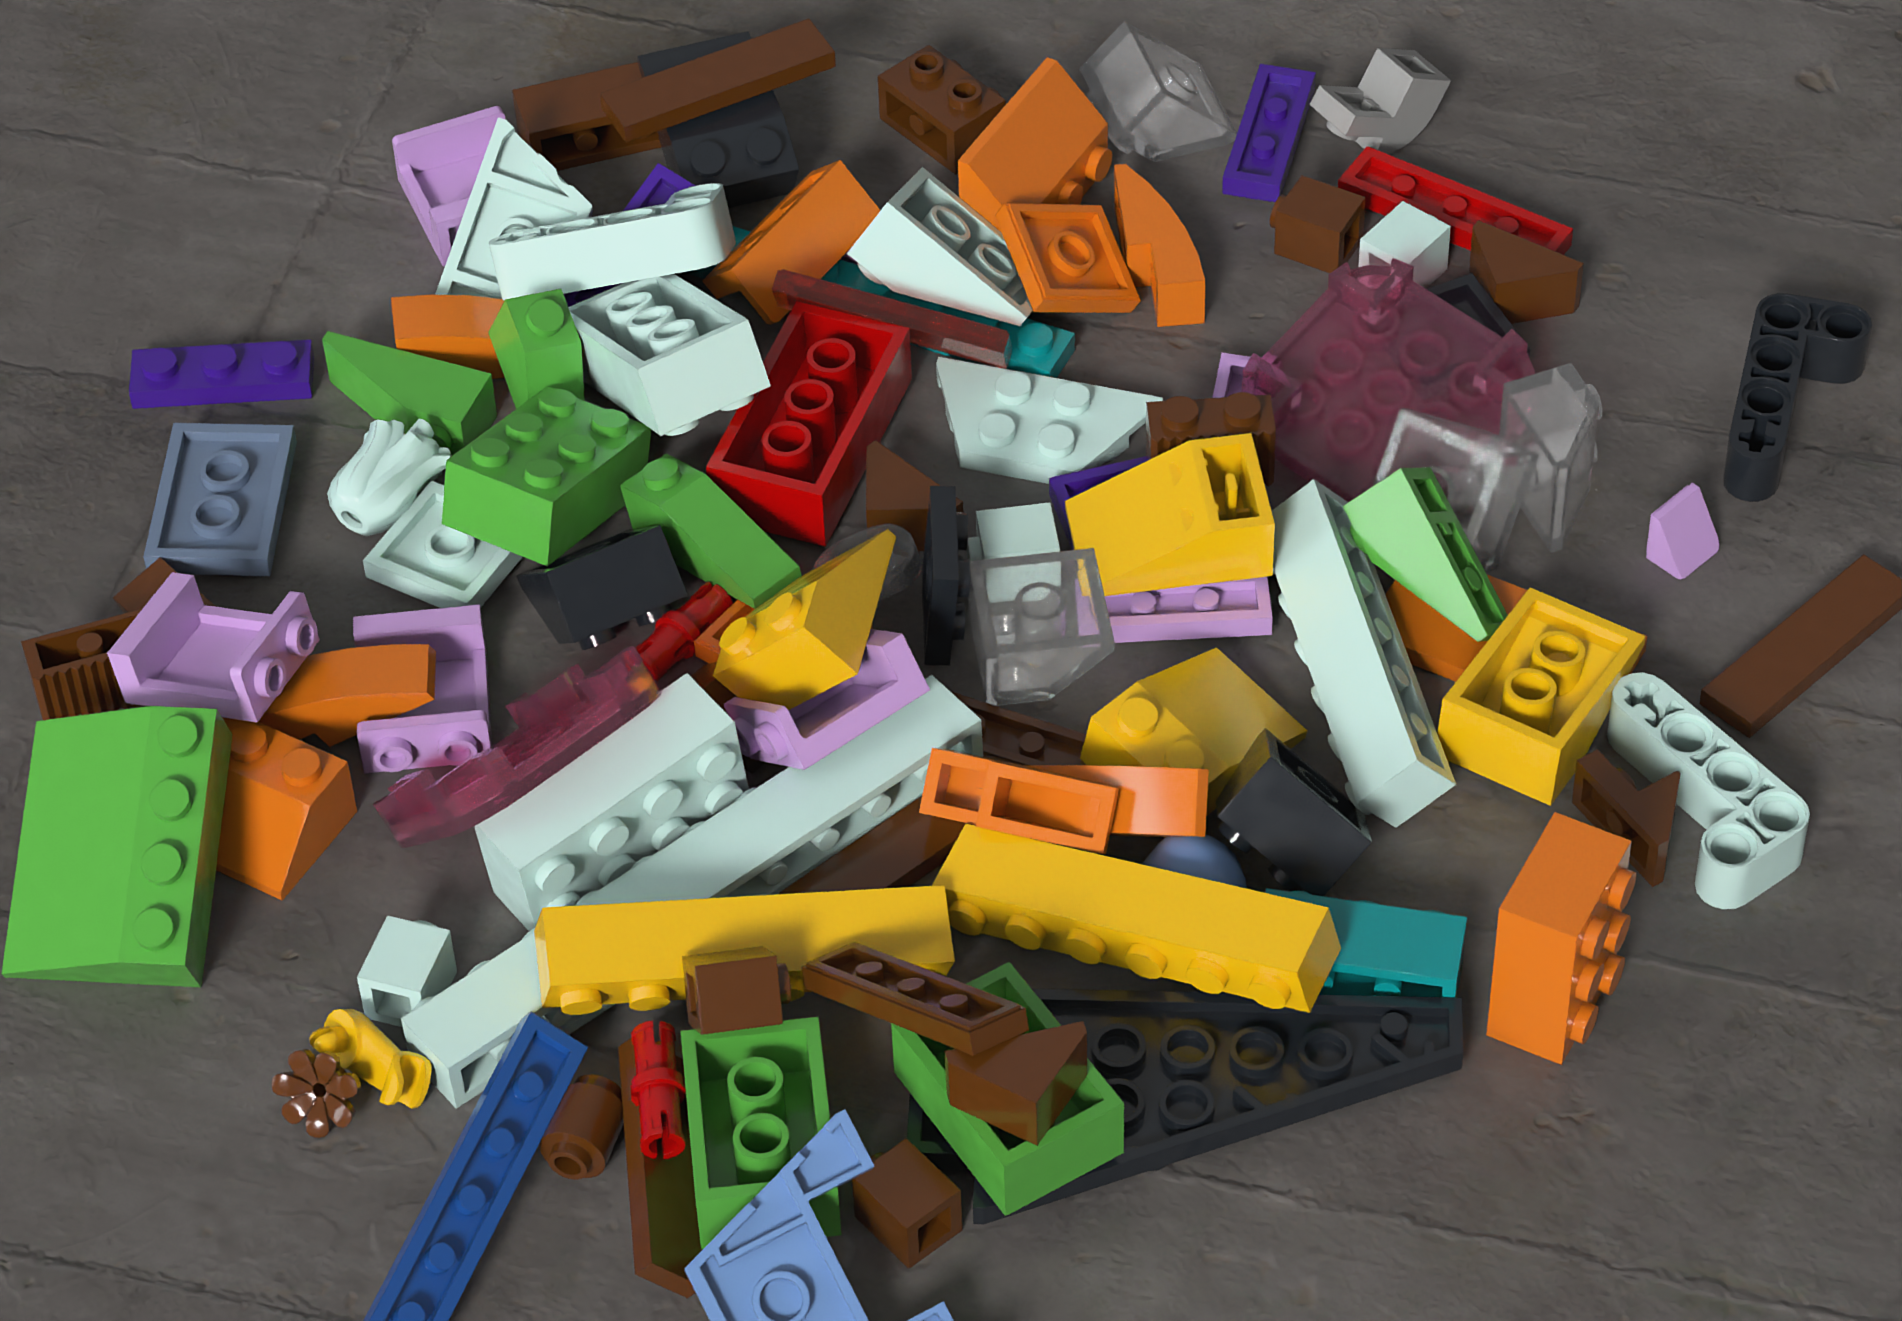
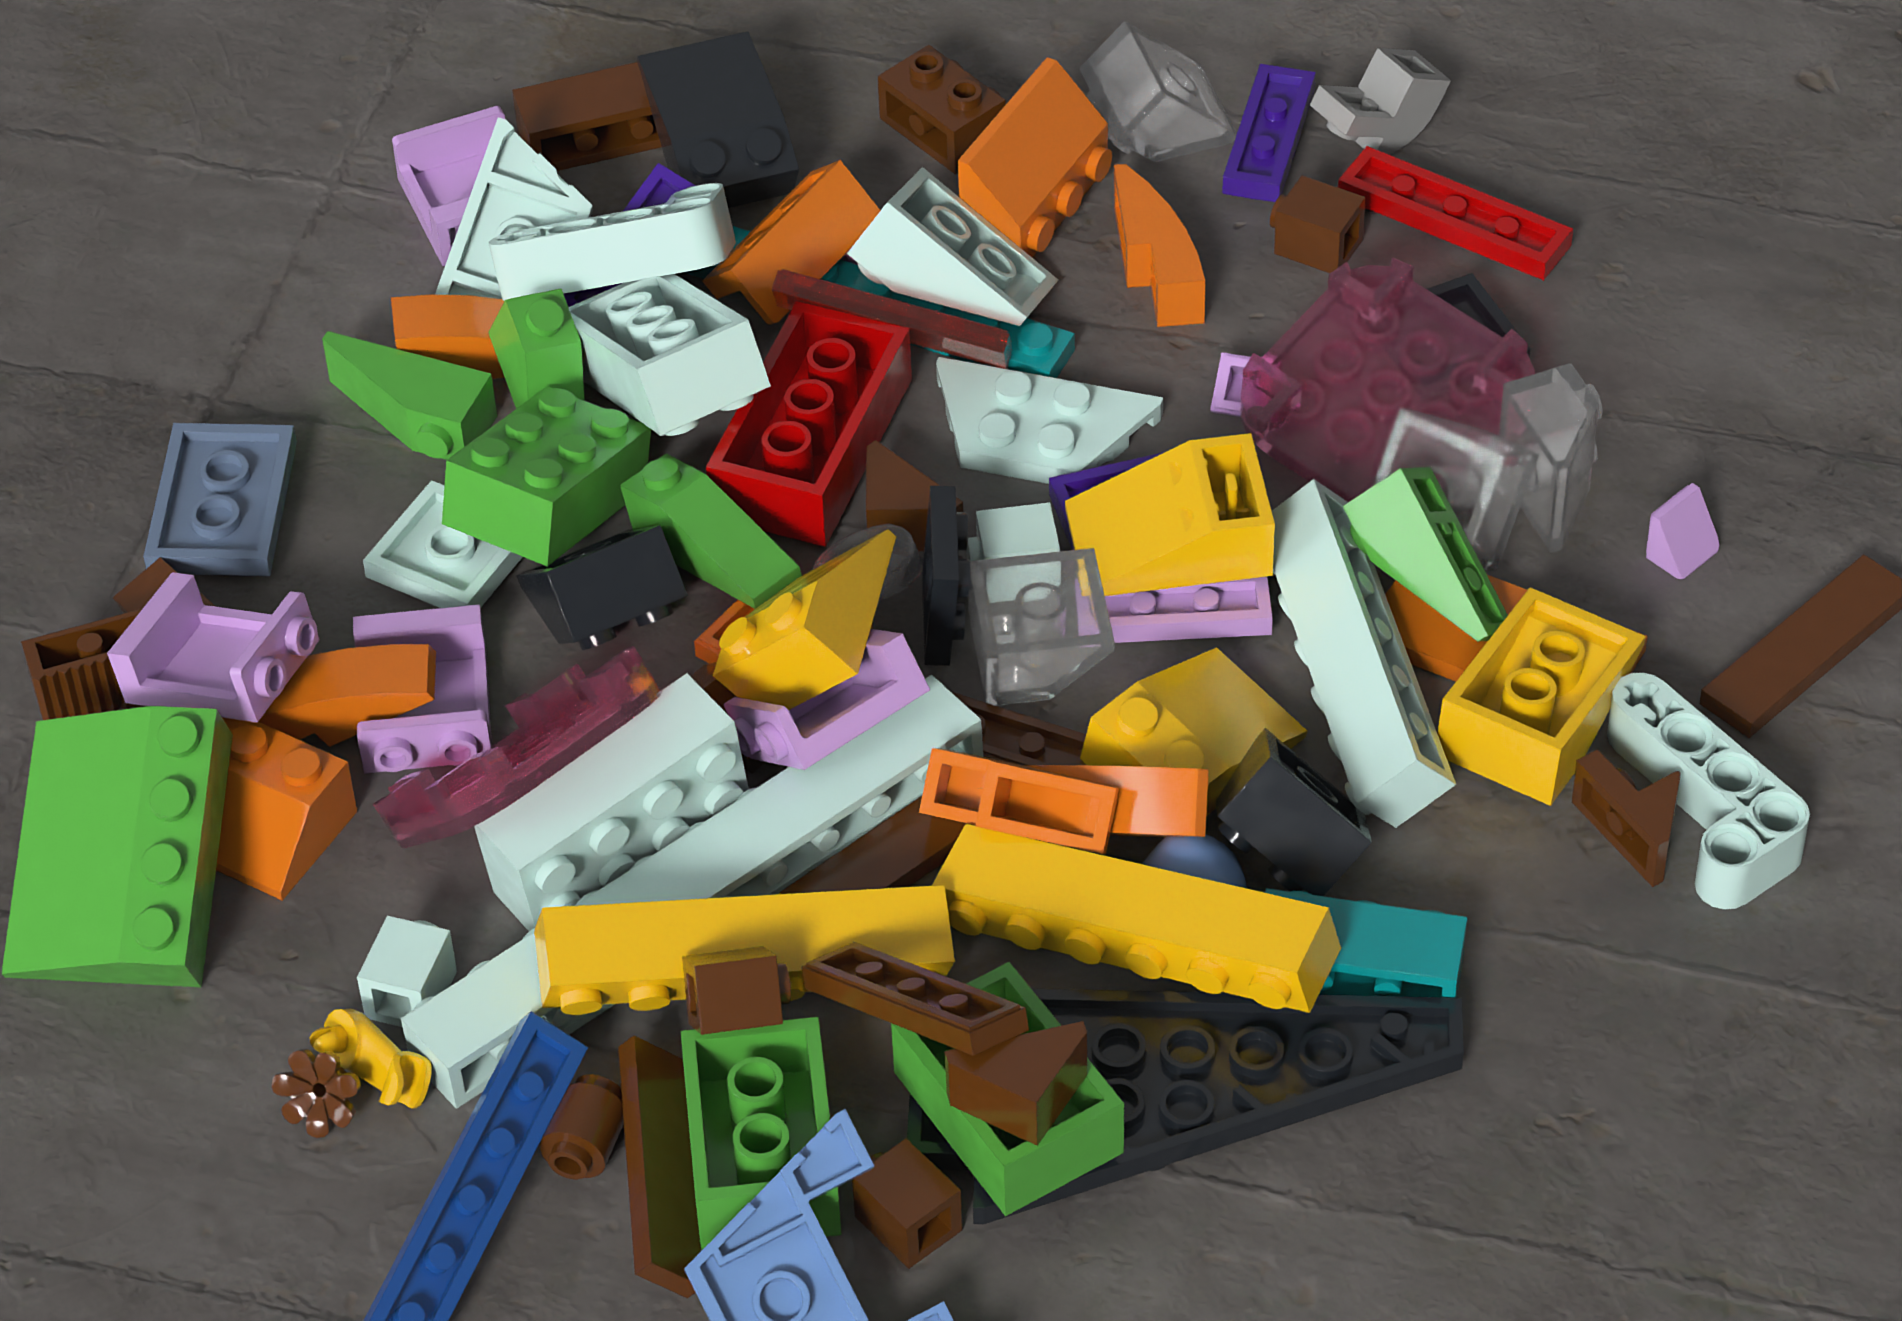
dark purple plate [129,339,314,409] -> none
light aqua piece [327,419,452,536] -> none
reddish brown tile [600,18,836,143] -> none
red pin [623,582,733,688] -> none
red pin [630,1021,686,1159] -> none
orange plate [995,203,1141,313] -> none
reddish brown brick [1146,392,1276,487] -> none
light aqua brick [1358,201,1451,301] -> none
reddish brown slope [1469,220,1584,324] -> none
orange brick [1486,812,1636,1065] -> none
black beam [1723,293,1872,502] -> none

